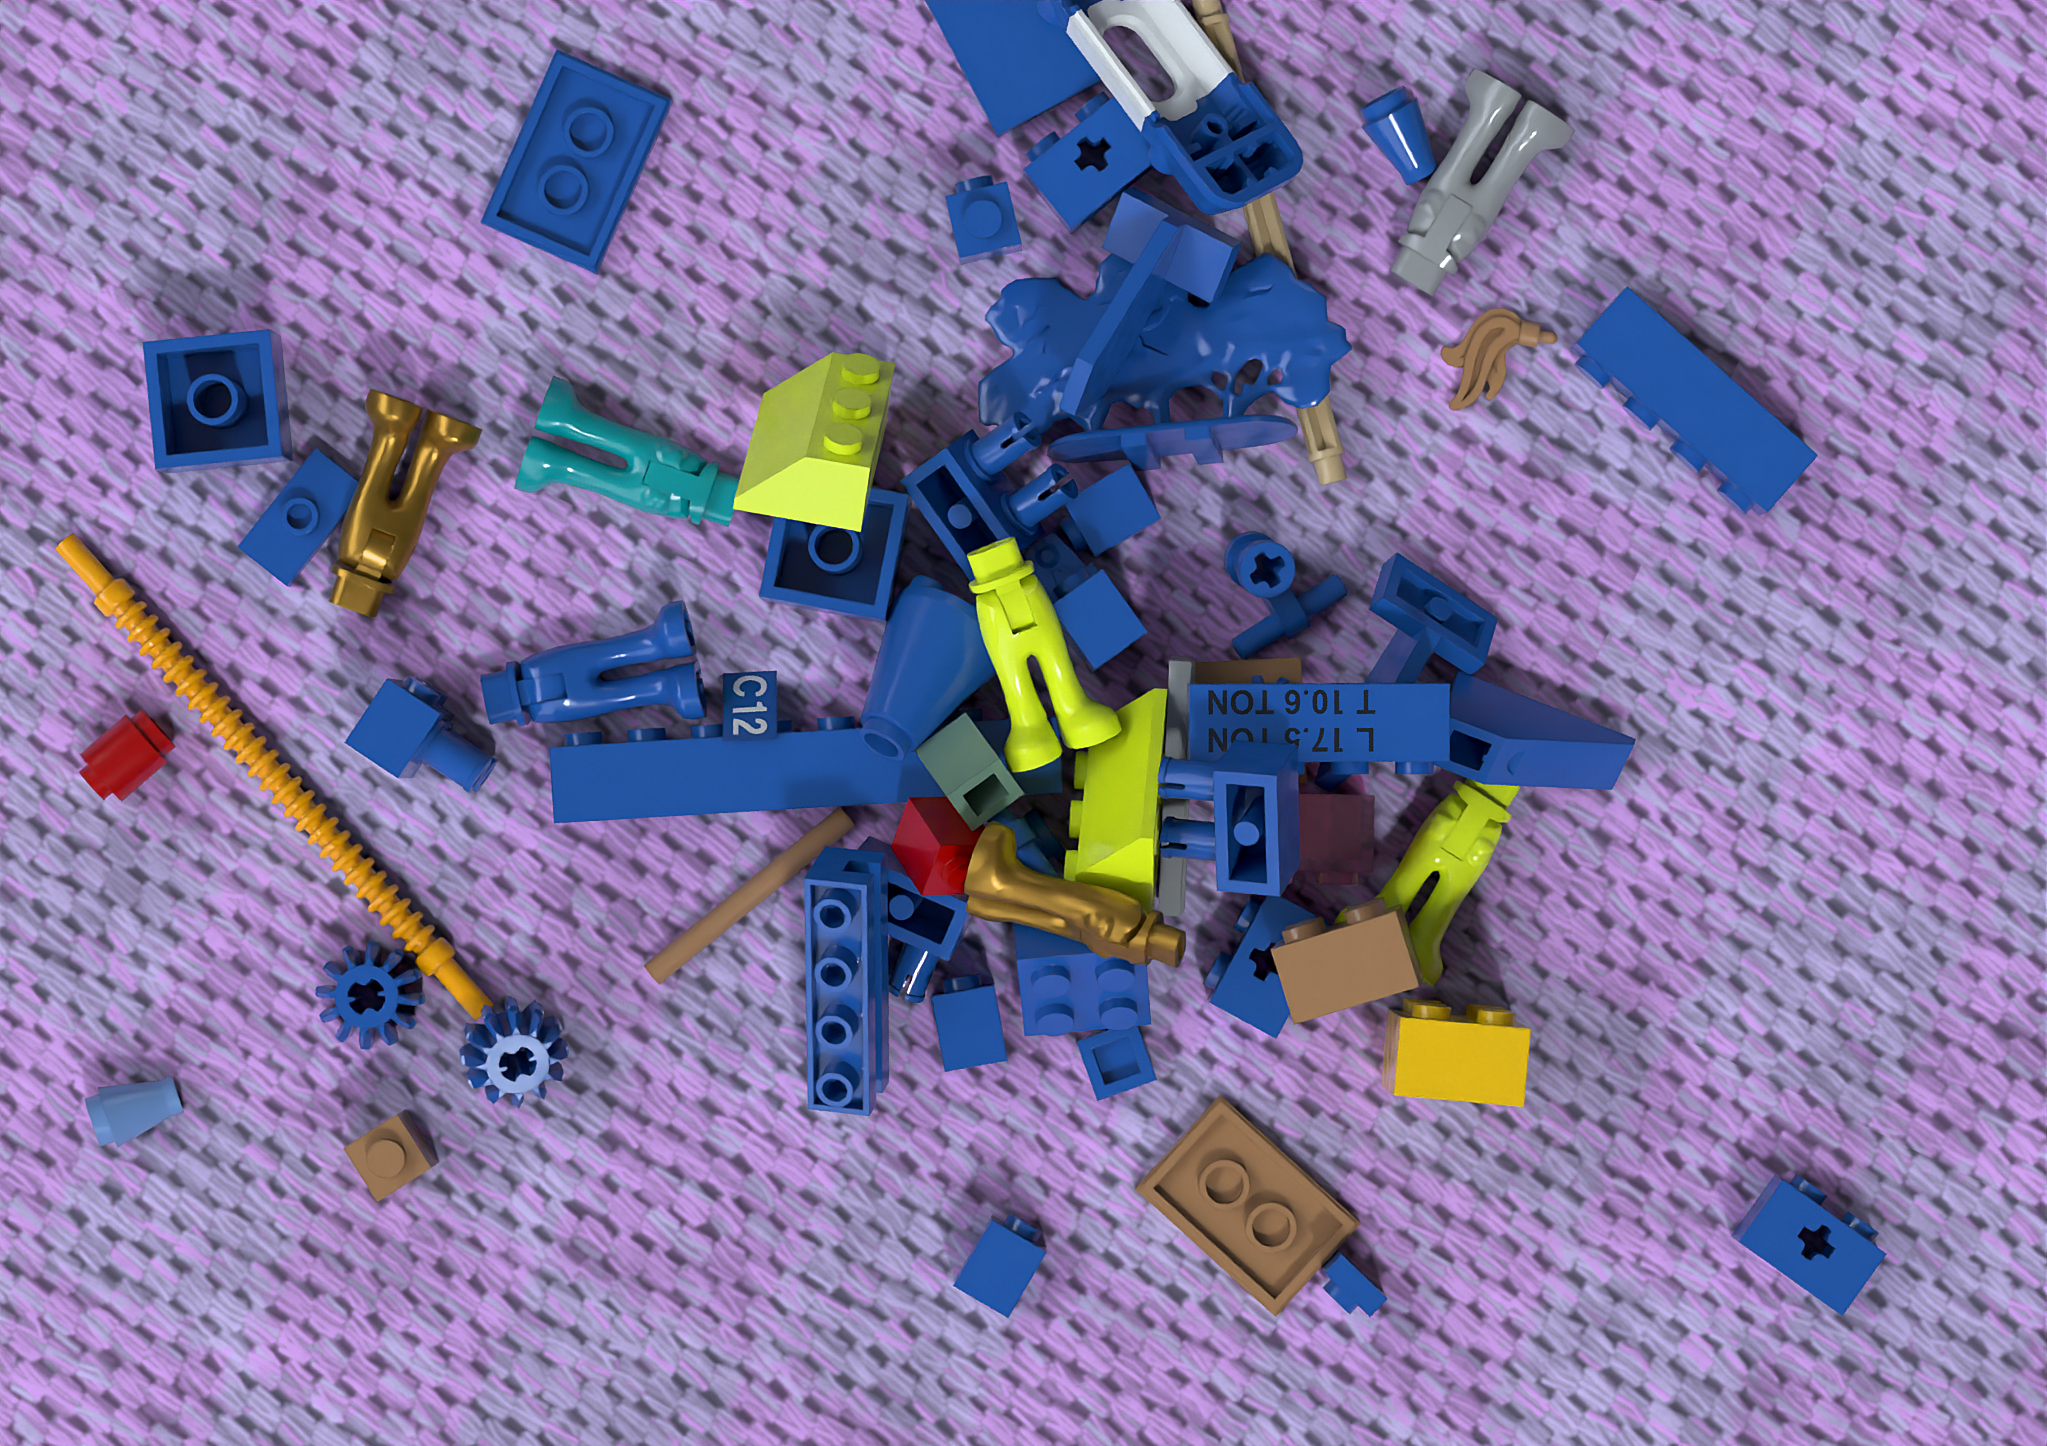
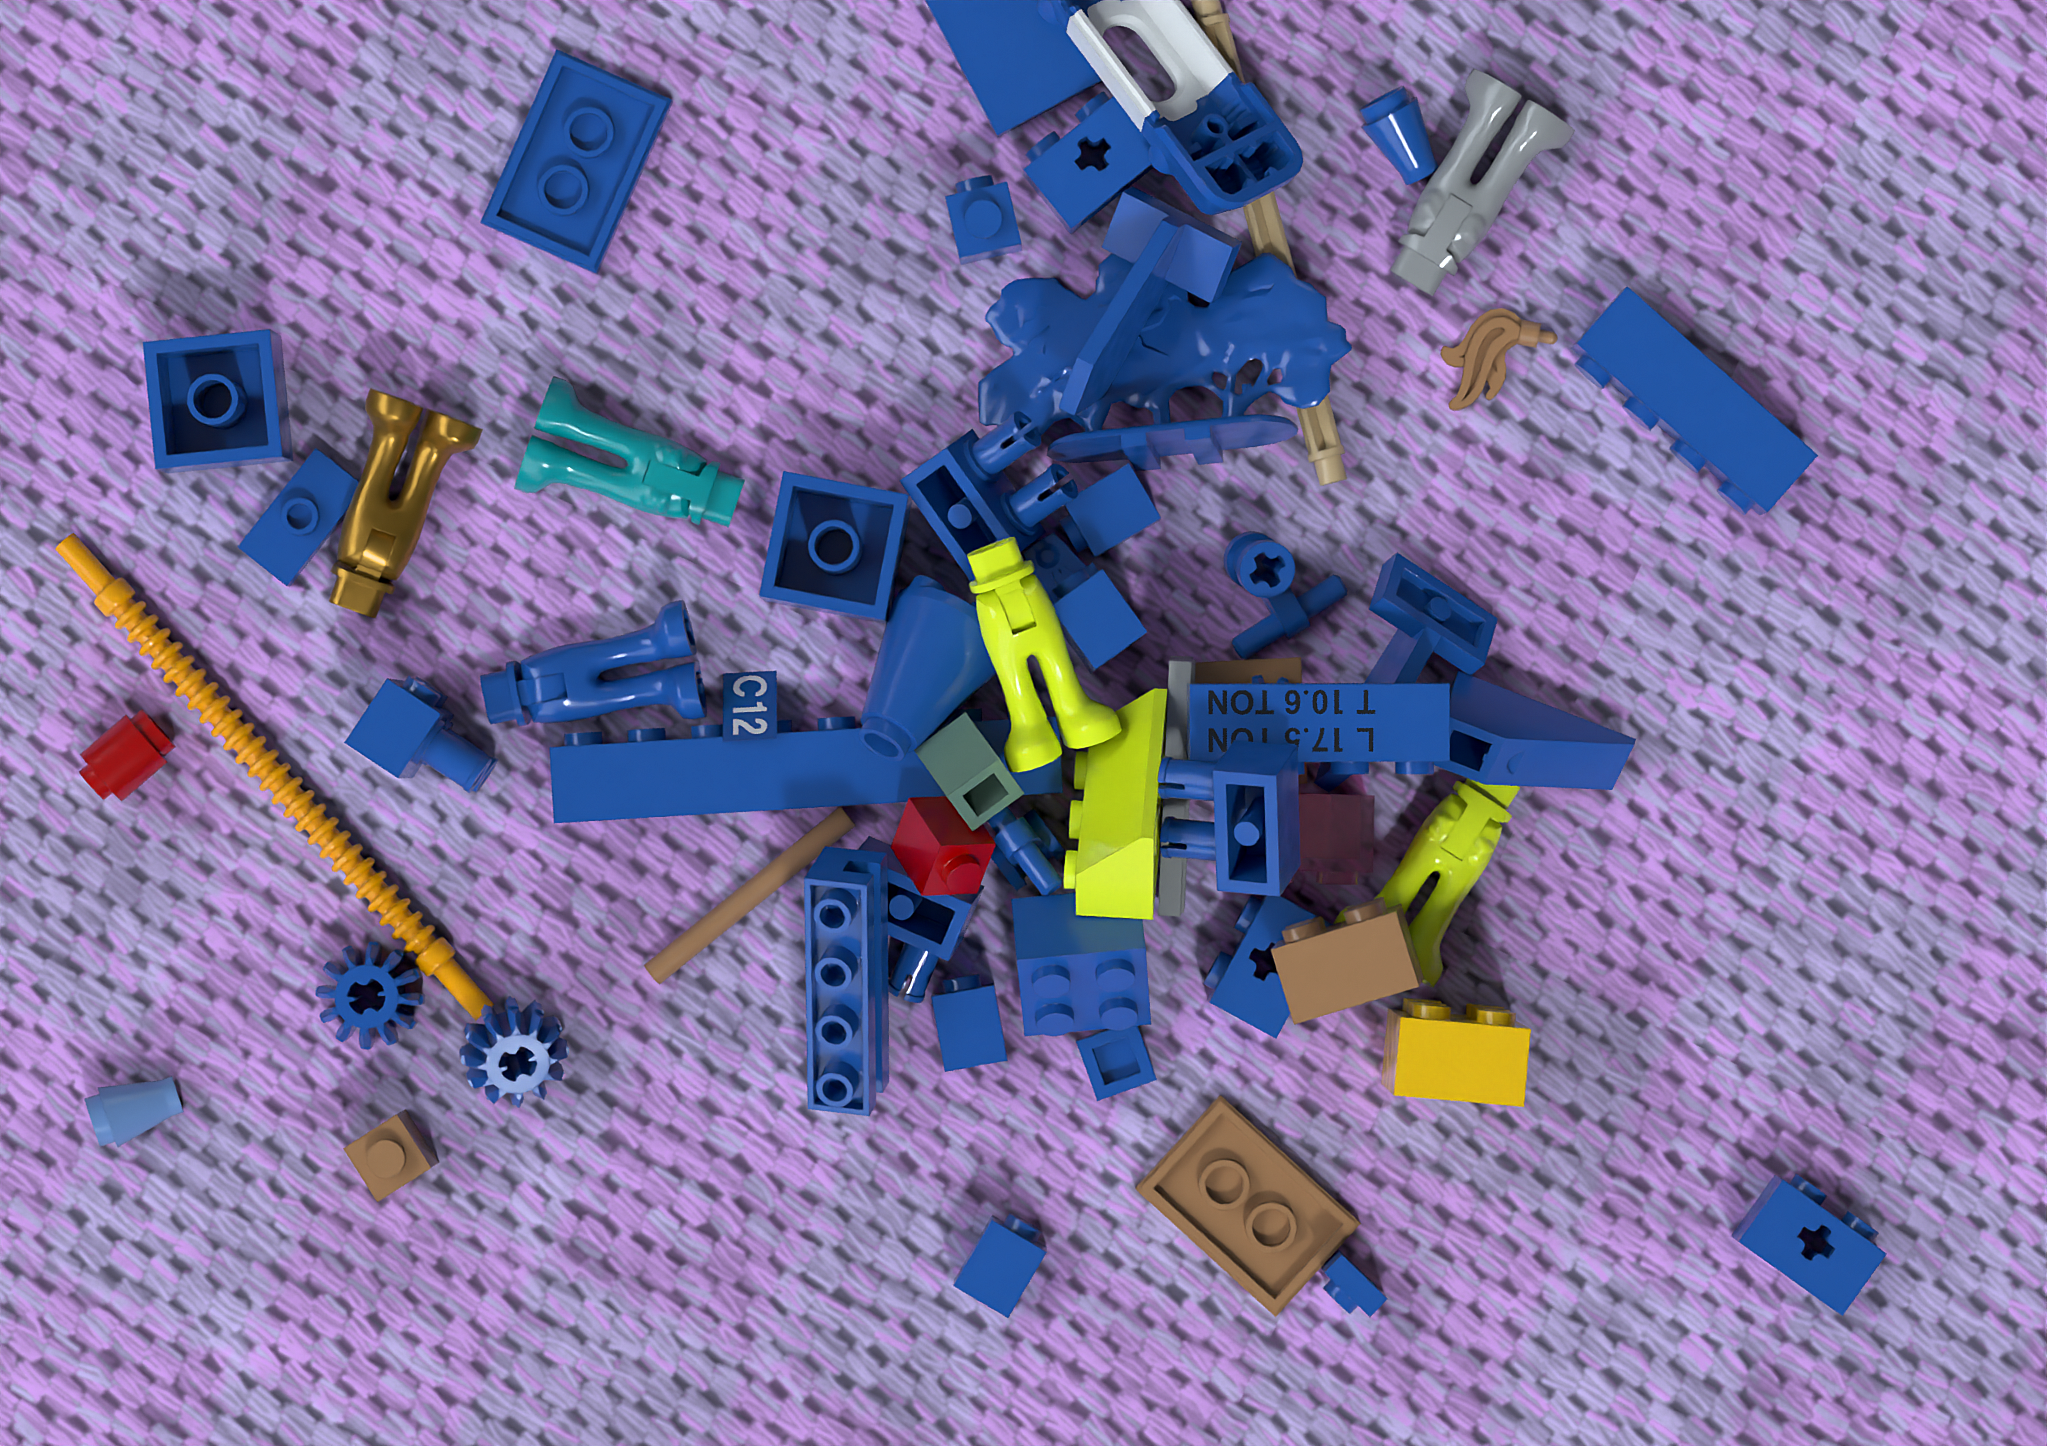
neon yellow slope [733,352,895,532] -> none
pearl gold piece [964,821,1186,968] -> none

